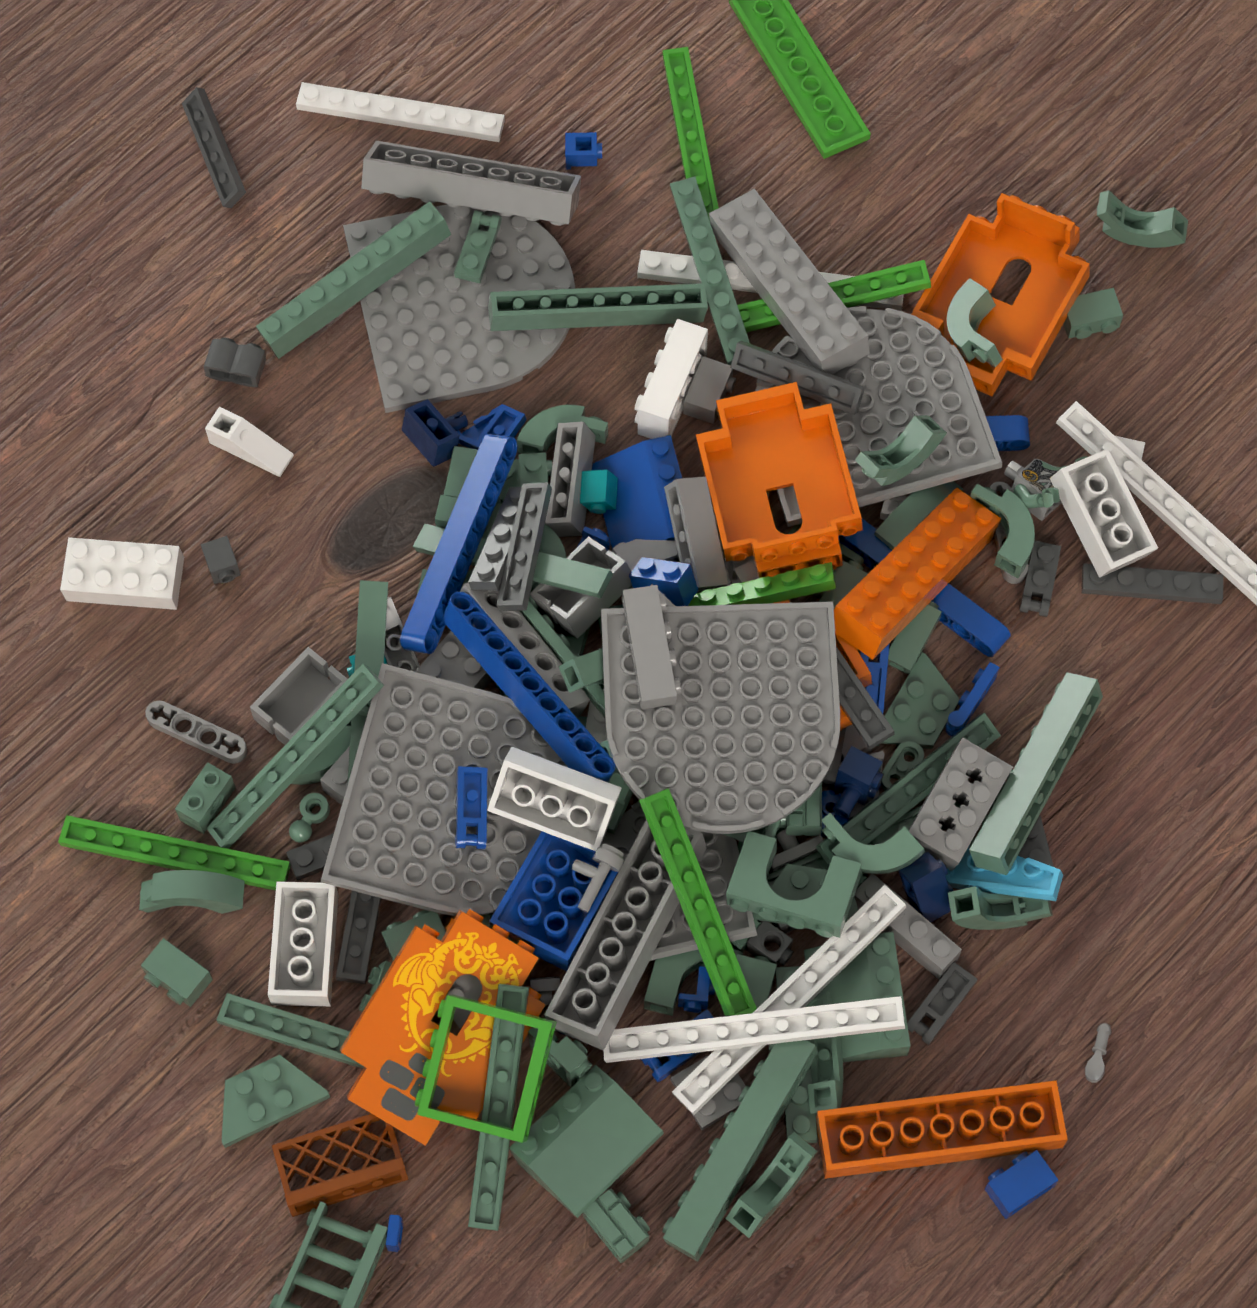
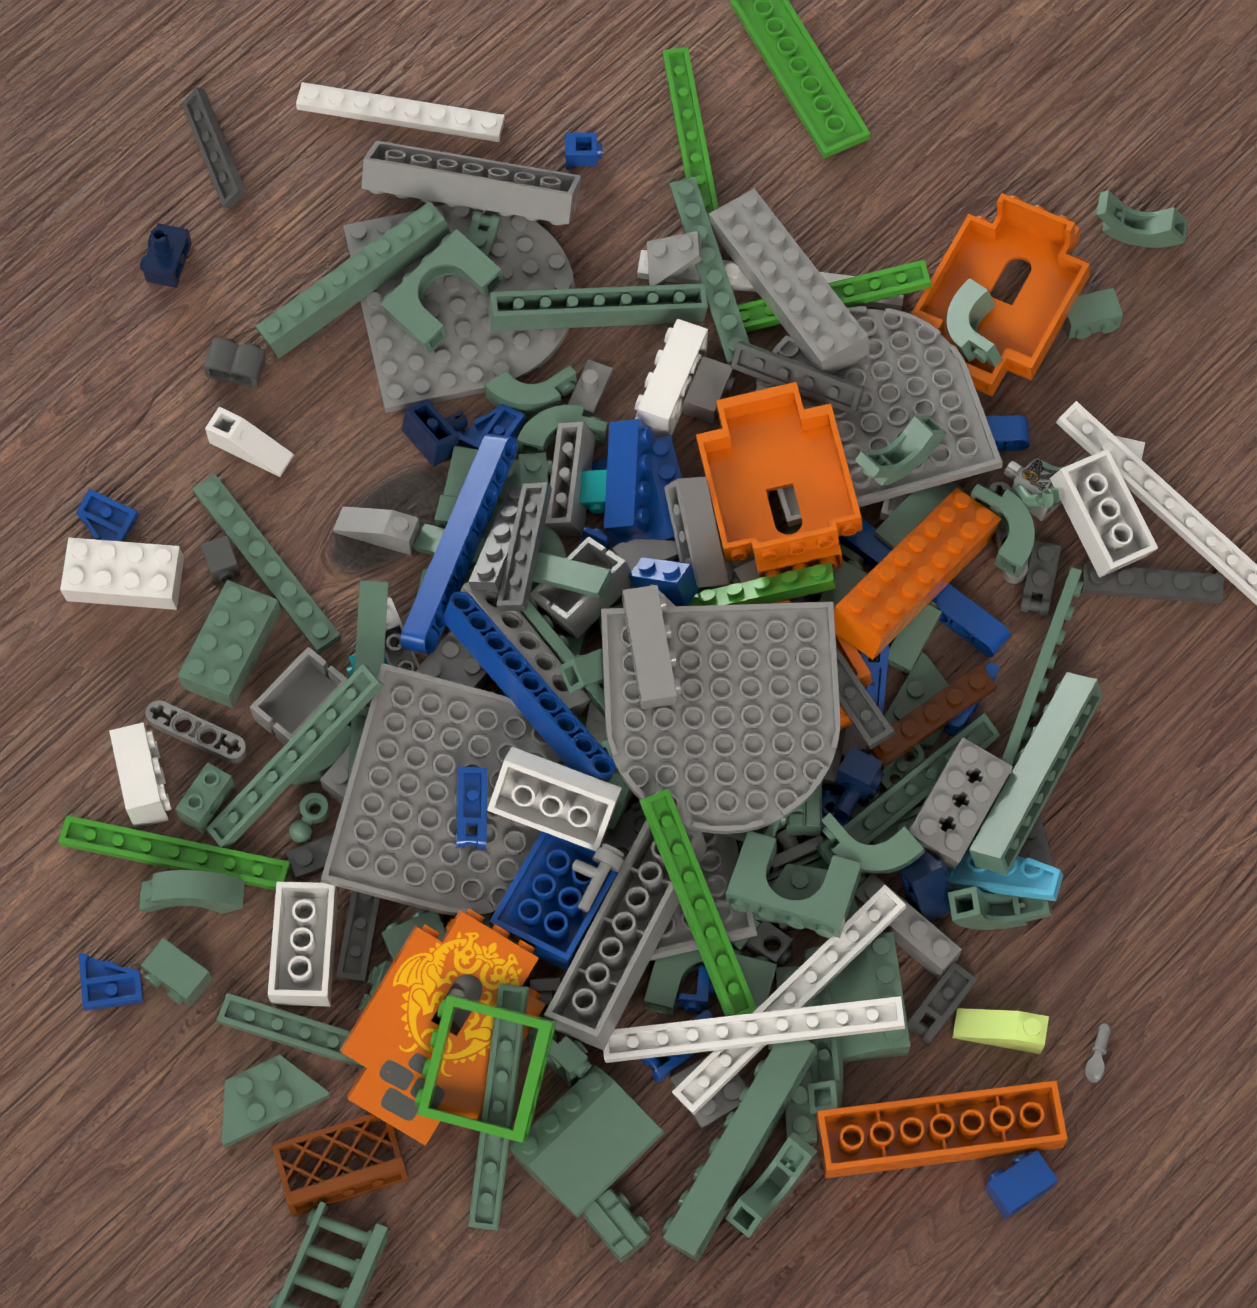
blue tile [386,1215,404,1252] -> none
none -> blue wing [76,489,139,542]
none -> blue wing [79,953,144,1011]
none -> white brick [109,723,172,829]
none -> dark blue brick [140,223,192,288]
none -> sand green brick [178,580,281,708]
none -> sand green plate [192,474,341,654]
none -> light grey slope [333,506,420,556]
none -> sand green arch [380,229,506,354]
none -> sand green arch [485,365,577,417]
none -> light grey tile [568,360,613,417]
none -> blue brick [604,419,653,536]
none -> light grey wing [647,231,702,286]
none -> reddish brown plate [866,665,997,768]
none -> yellowish green slope [952,1008,1049,1054]
none -> sand green plate [1002,567,1084,768]

